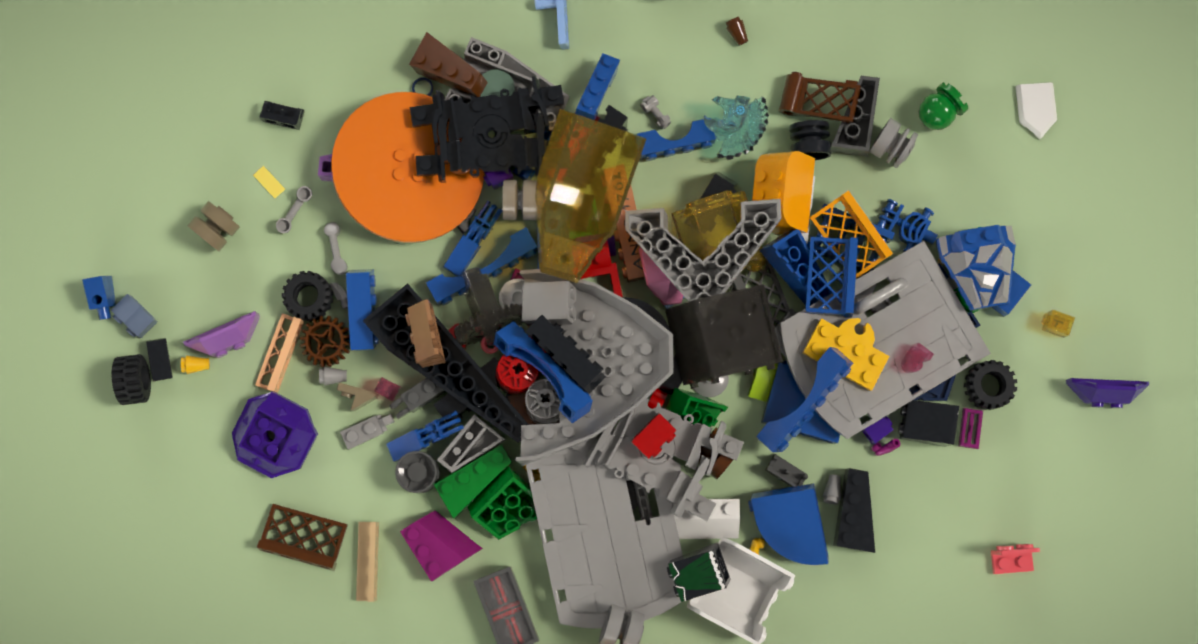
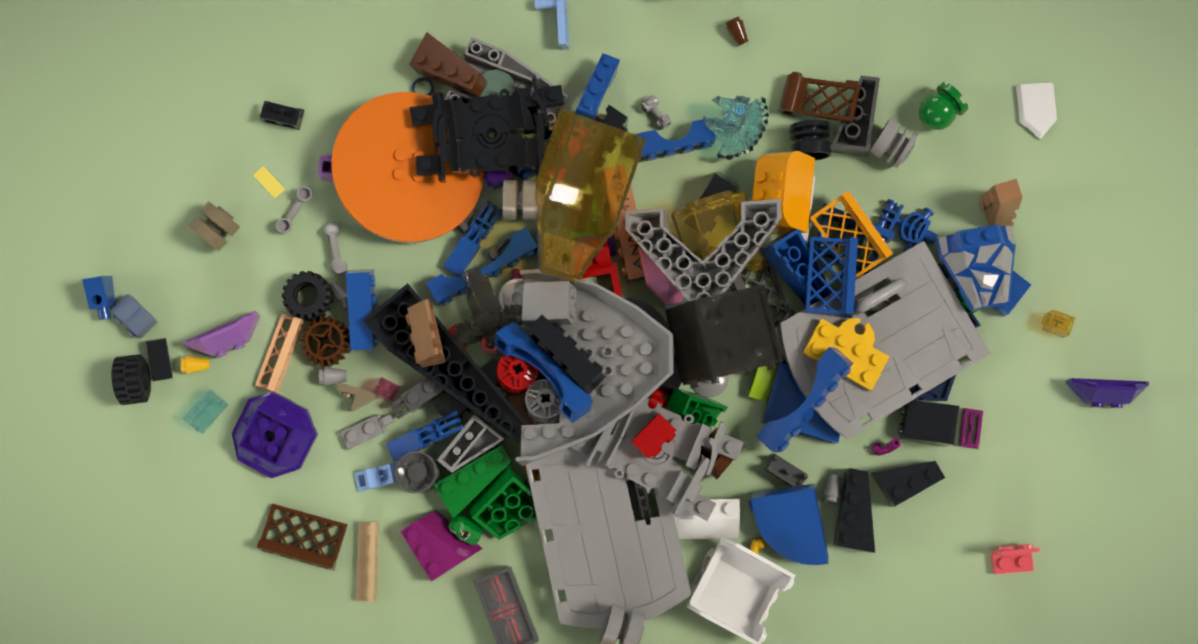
slope [667,542,731,602] -> none
dark purple brick [862,416,894,445] -> none
clear pink leg [901,343,934,373] -> none
black tyre [964,360,1017,410] -> none
none -> clear light blue hinge [182,389,229,434]
none -> light blue slope [354,463,397,492]
none -> green rock [448,516,482,546]
none -> dark grey hand [488,237,510,261]
none -> black wedge [871,461,945,507]
none -> medium nougat wedge [979,179,1022,227]

